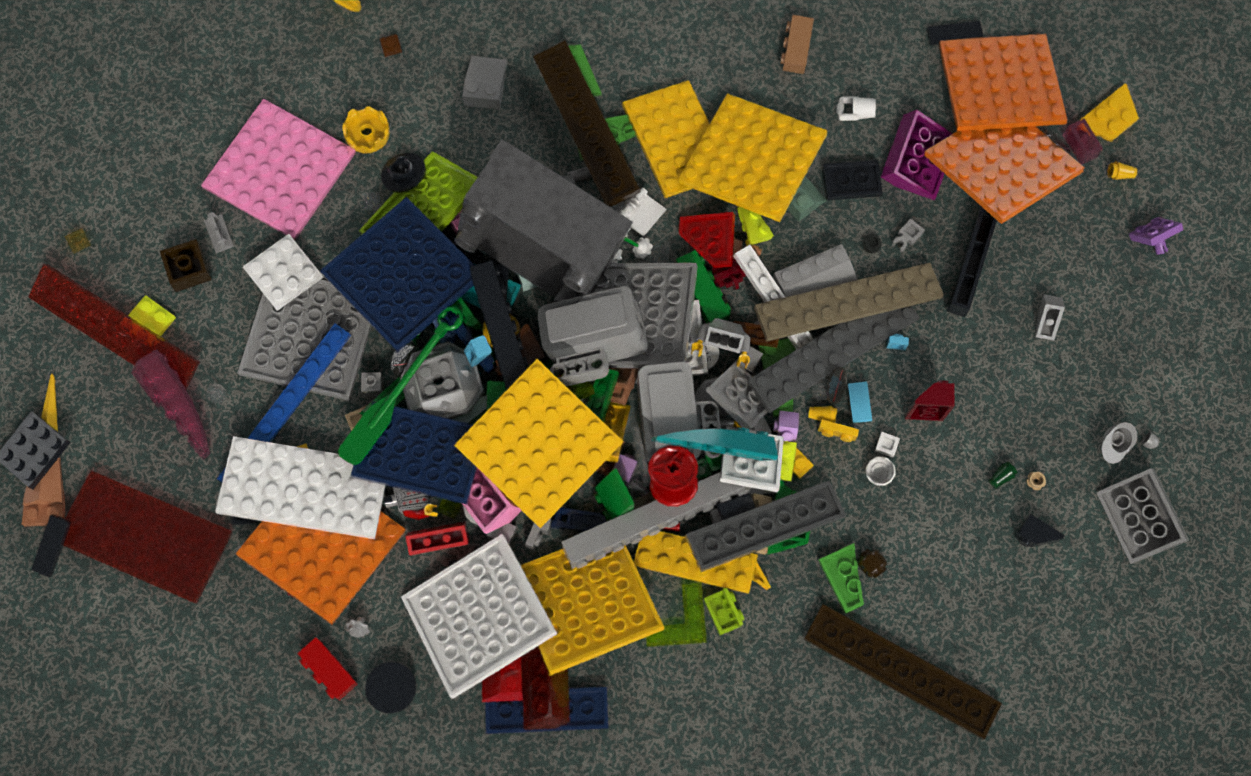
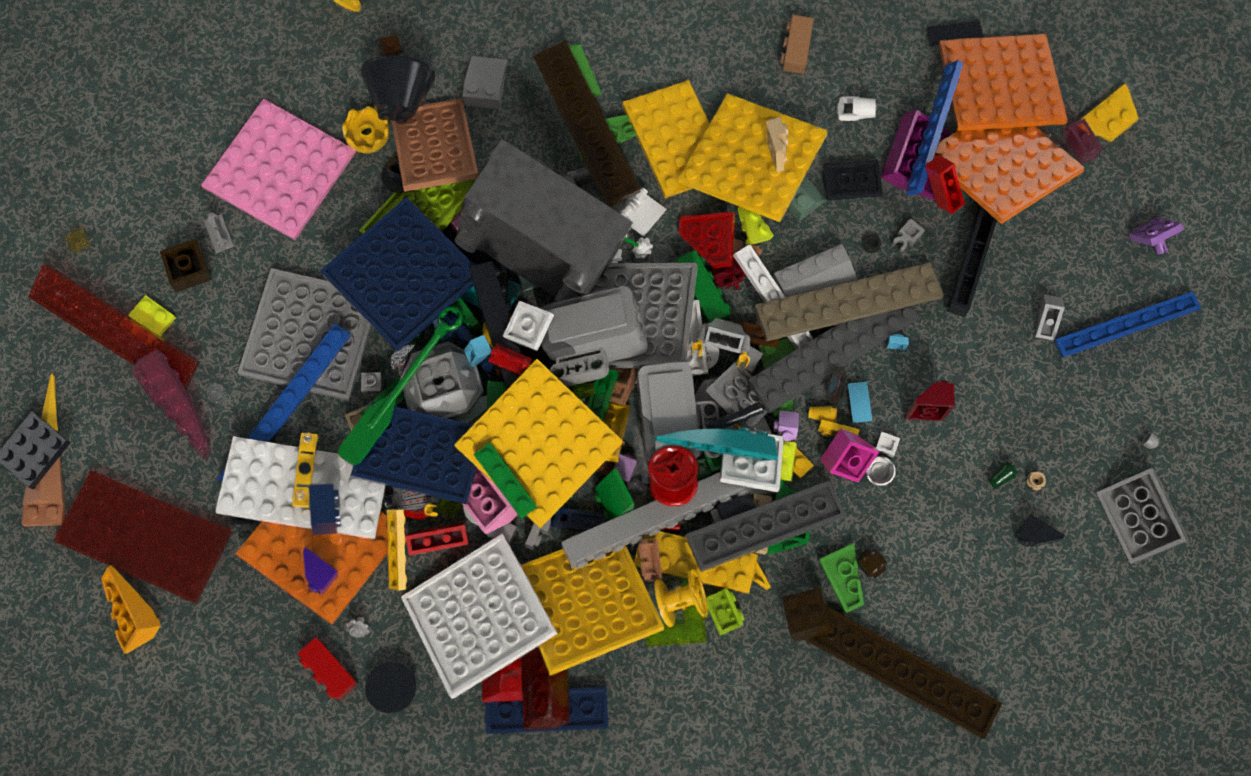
black tile [31,514,71,577] -> none
white plate [243,234,323,311] -> none
light grey piece [1101,422,1137,464] -> none
yellow cone [1107,162,1137,180] -> none
none -> light orange wedge [101,565,161,654]
none -> yellow piece [291,432,318,508]
none -> dark purple slope [303,547,338,595]
none -> dark blue brick [309,484,341,535]
none -> black cone [361,55,435,124]
none -> yellow plate [387,509,407,590]
none -> nougat plate [392,98,479,192]
none -> green plate [473,442,538,519]
none -> red hinge [488,343,532,375]
none -> white plate [503,301,554,351]
none -> nougat hinge [638,539,662,582]
none -> yellow piece [655,569,708,627]
none -> black pin [704,401,764,429]
none -> tan plate [766,117,789,172]
none -> dark brown brick [782,587,834,642]
none -> dark pink slope [820,429,879,483]
none -> blue plate [906,60,964,196]
none -> red brick [925,155,965,215]
none -> blue plate [1054,291,1201,358]

